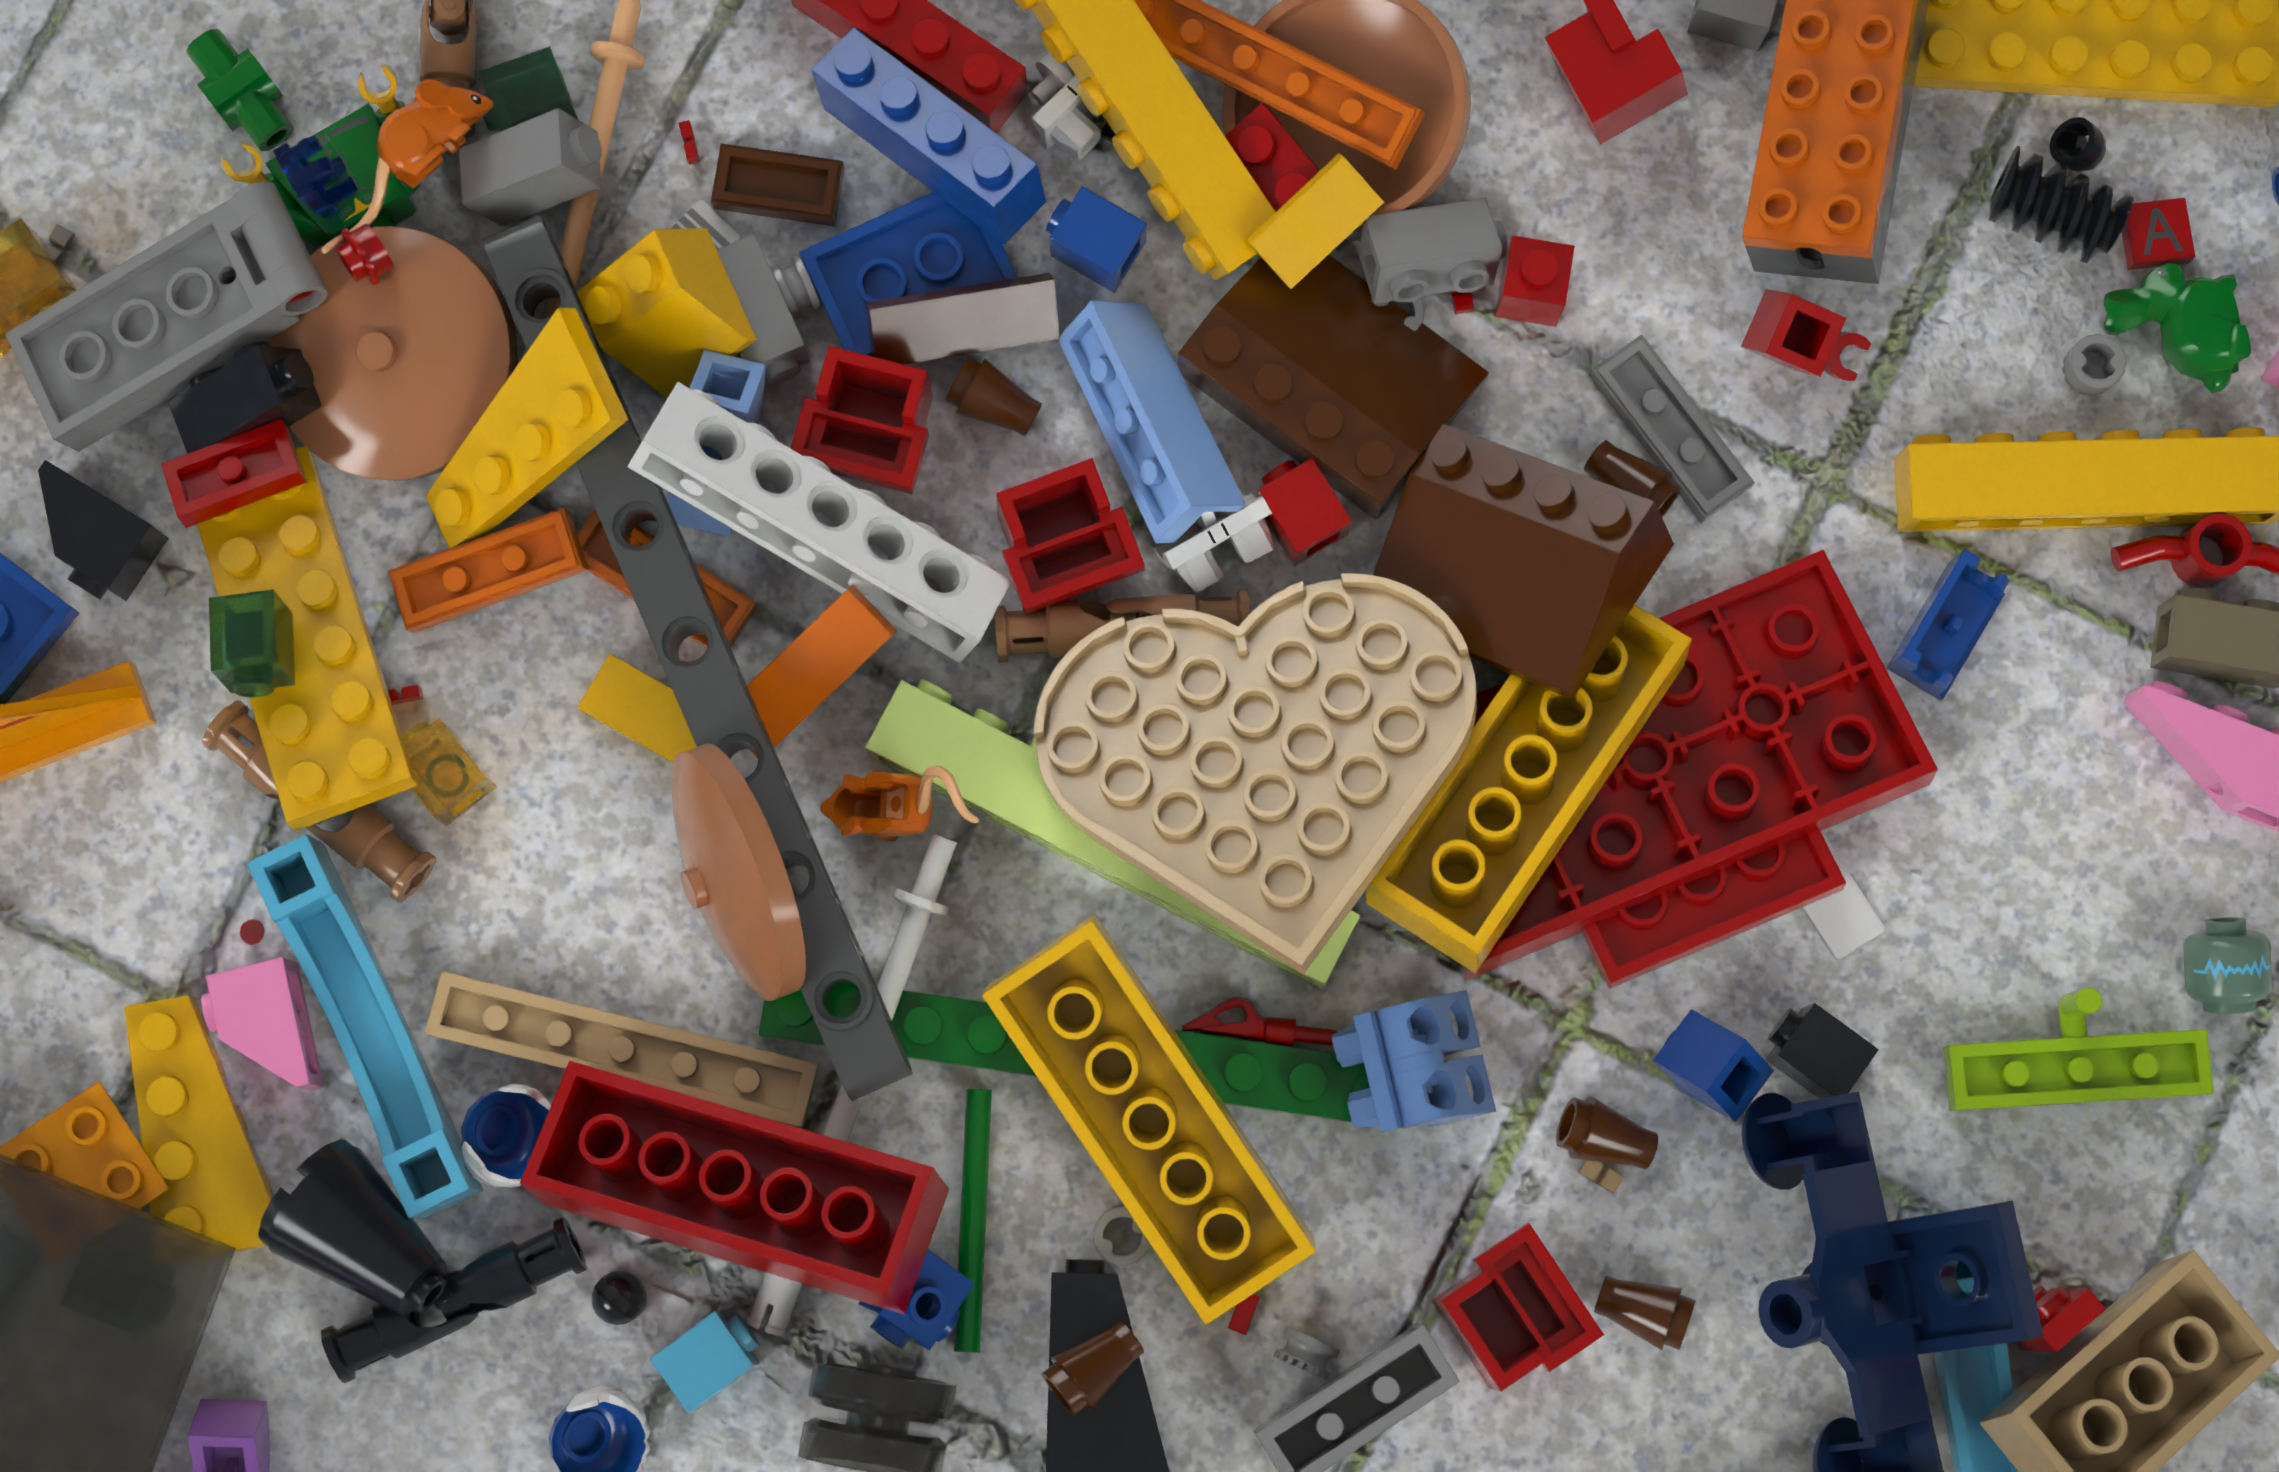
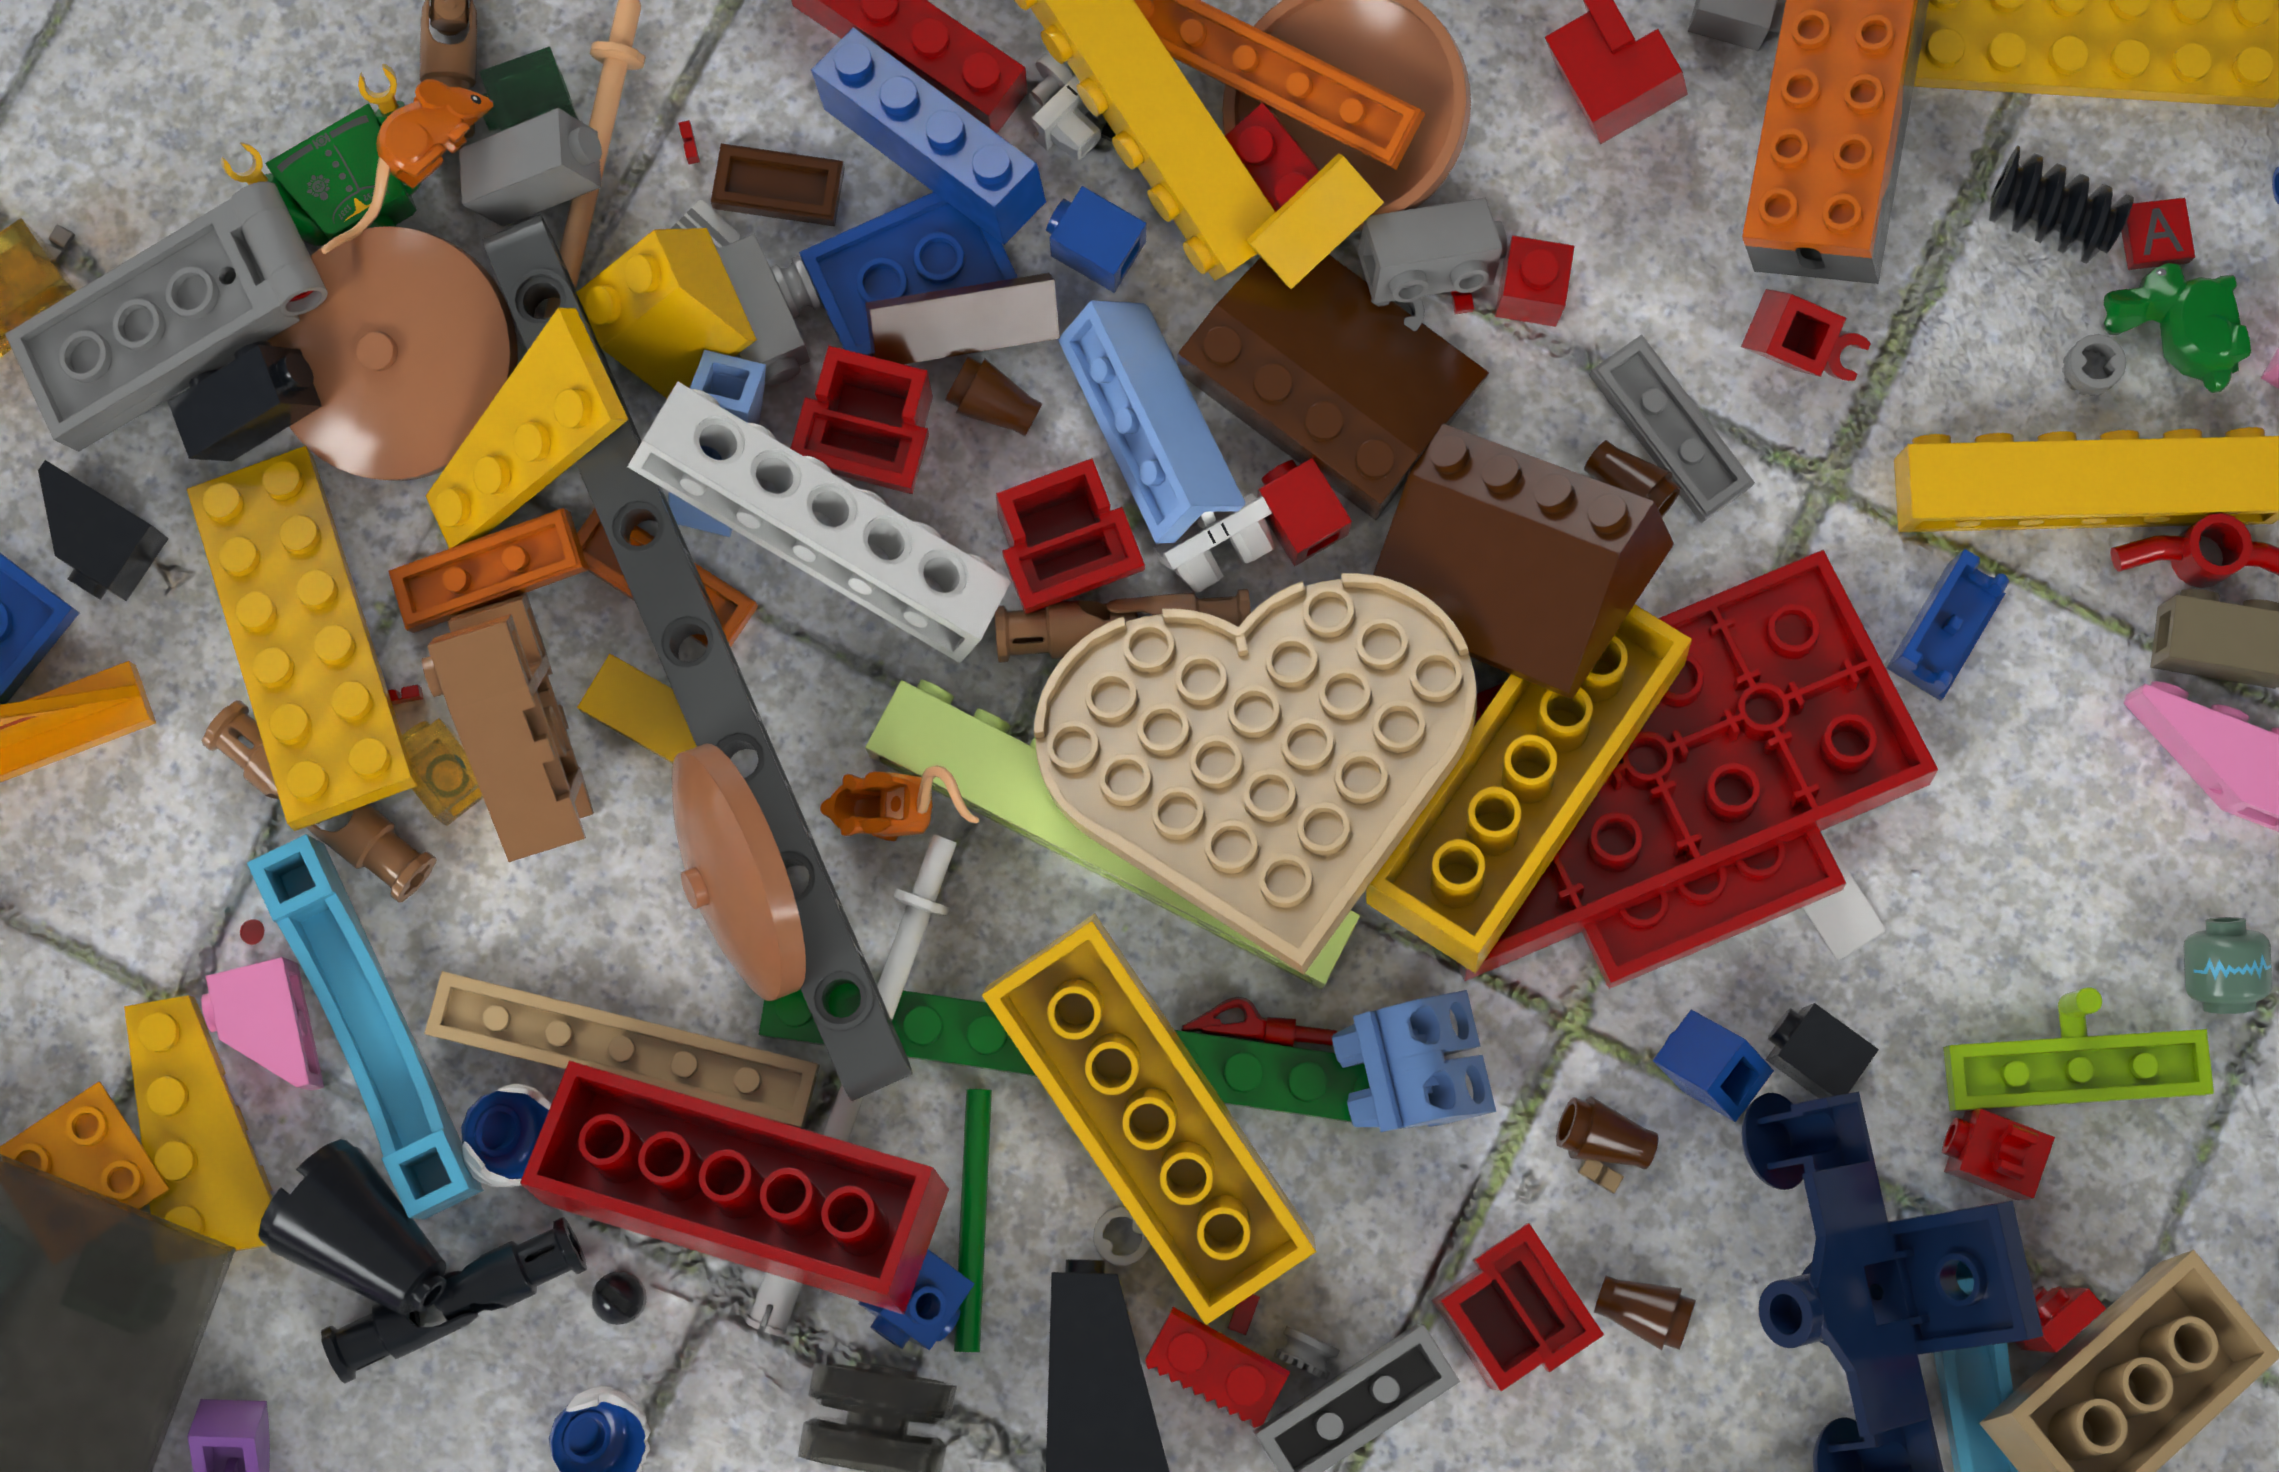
red plate [161,418,307,528] -> none
green axle [186,29,294,151] -> none
clear green brick [209,589,295,697] -> none
clear blue piece [273,136,358,219] -> none
red plate [336,224,394,285] -> none
medium azure brick [650,1310,760,1413] -> none
orange tile [747,585,897,758] -> none
reddish brown cone [1042,1321,1144,1416] -> none
black hinge [2049,117,2106,172] -> none
none -> medium nougat wedge [421,593,594,862]
none -> red brick [1145,1307,1290,1428]
none -> red brick [1942,1108,2055,1200]

